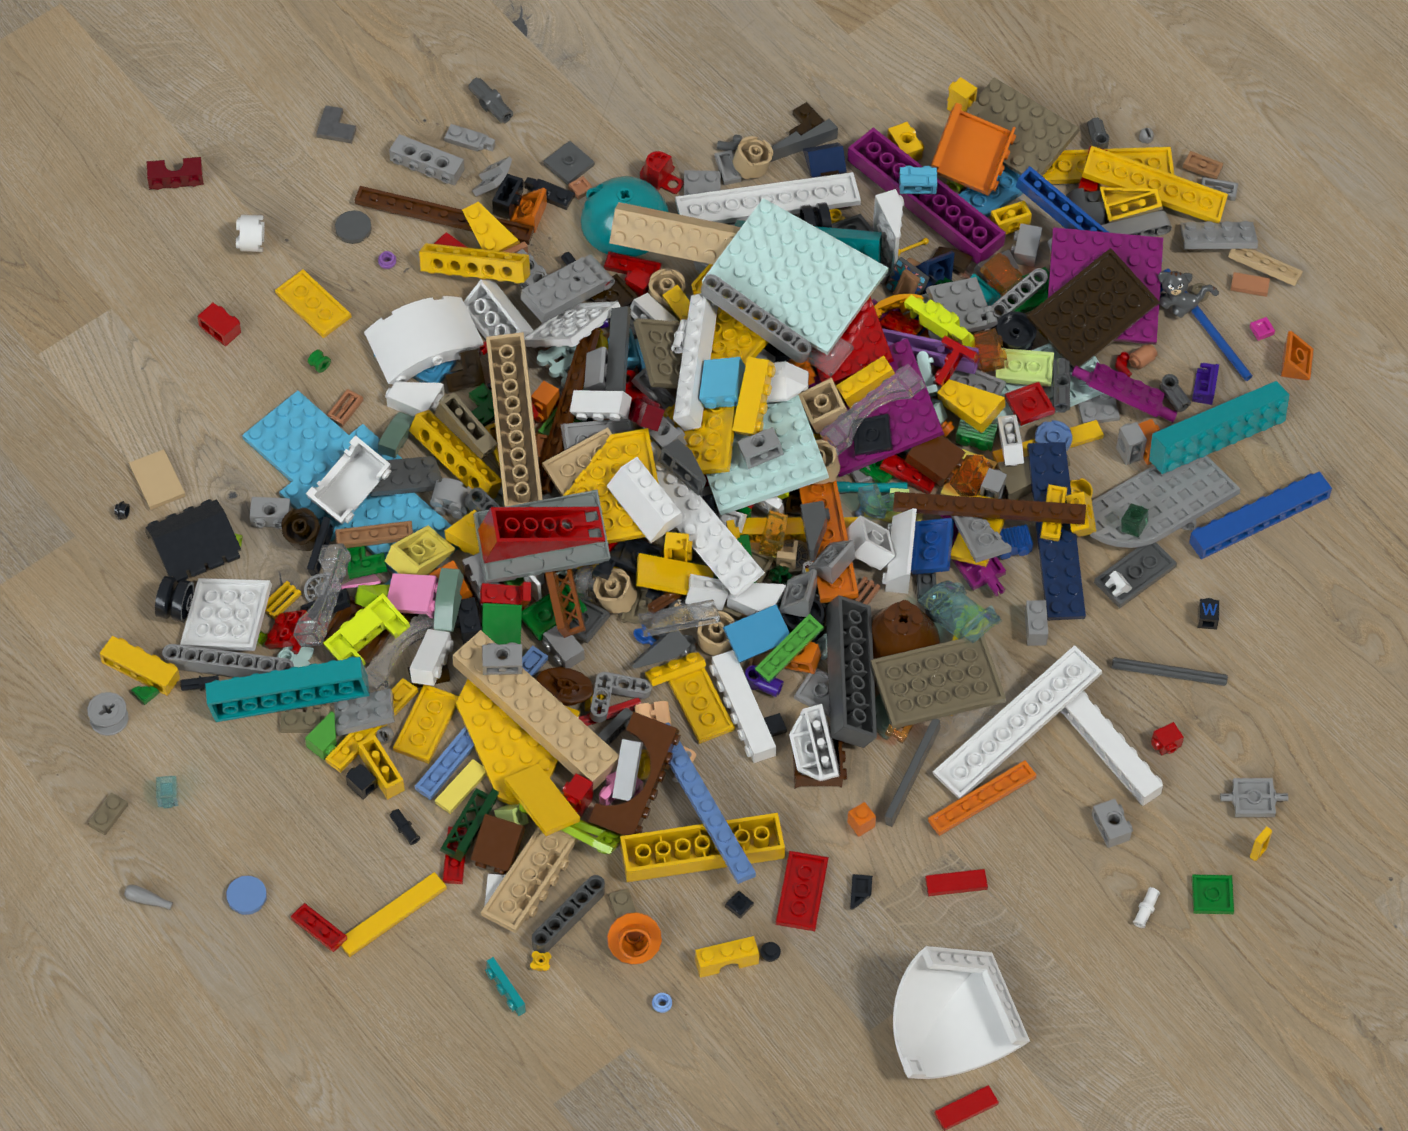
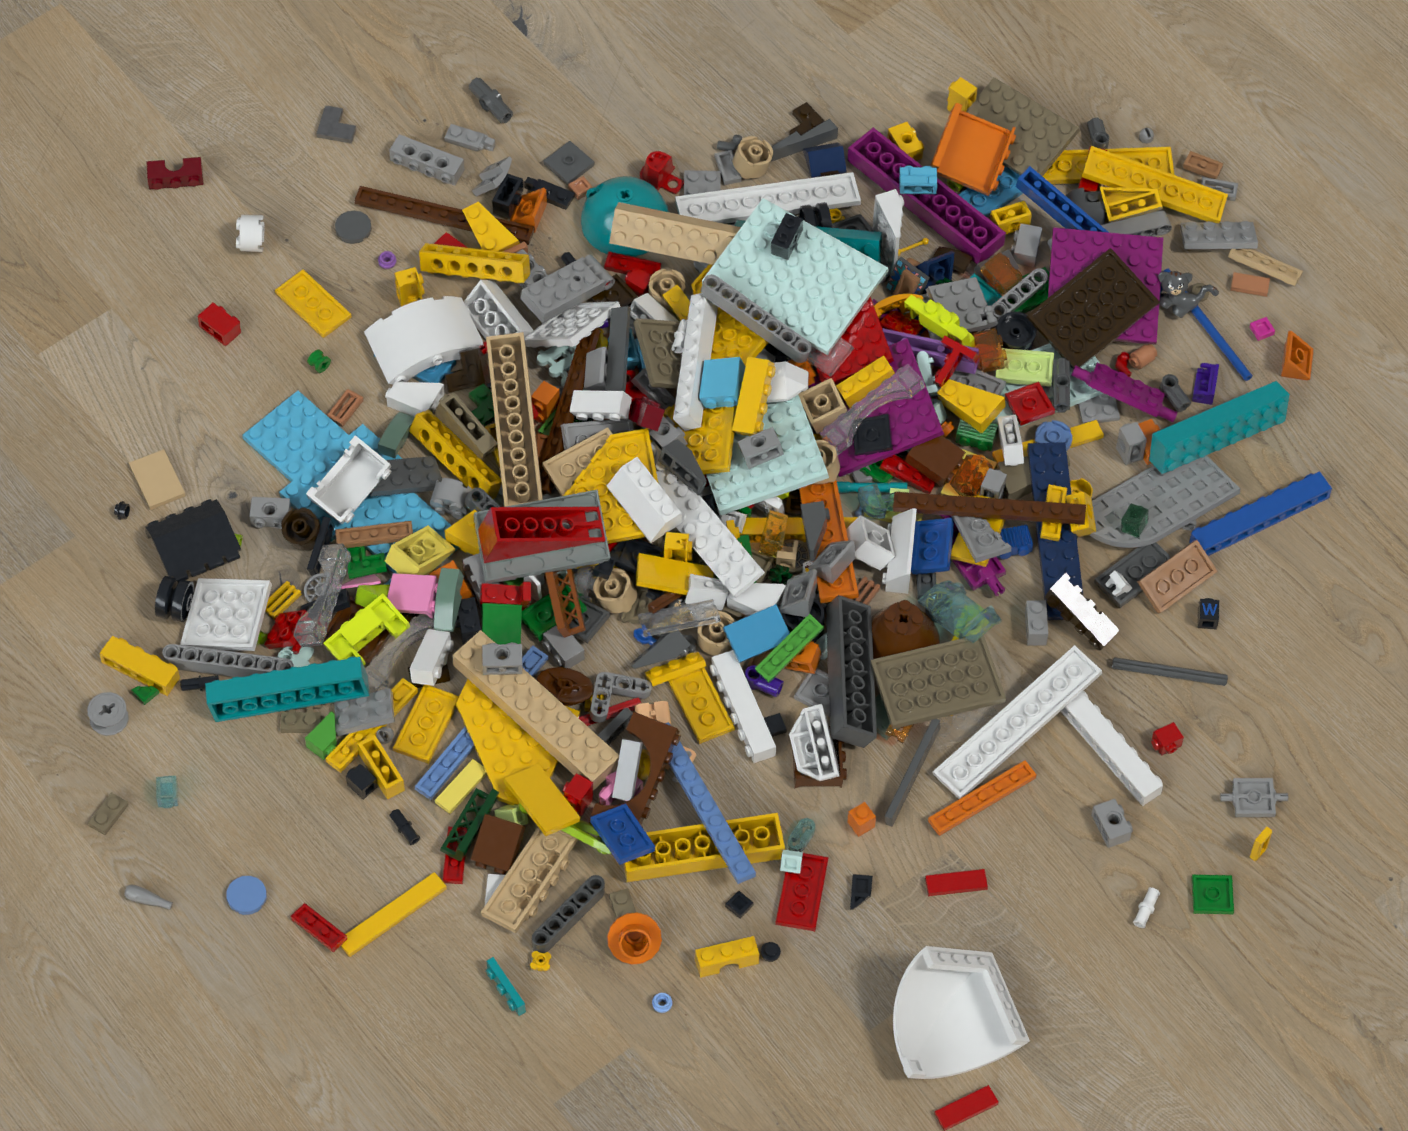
none -> yellow hinge [394,267,425,307]
none -> blue plate [590,804,655,865]
none -> black brick [771,213,803,260]
none -> light aqua tile [780,850,803,873]
none -> clear light blue beam [787,818,815,852]
none -> wedge [1045,573,1119,650]
none -> medium nougat plate [1137,540,1218,614]

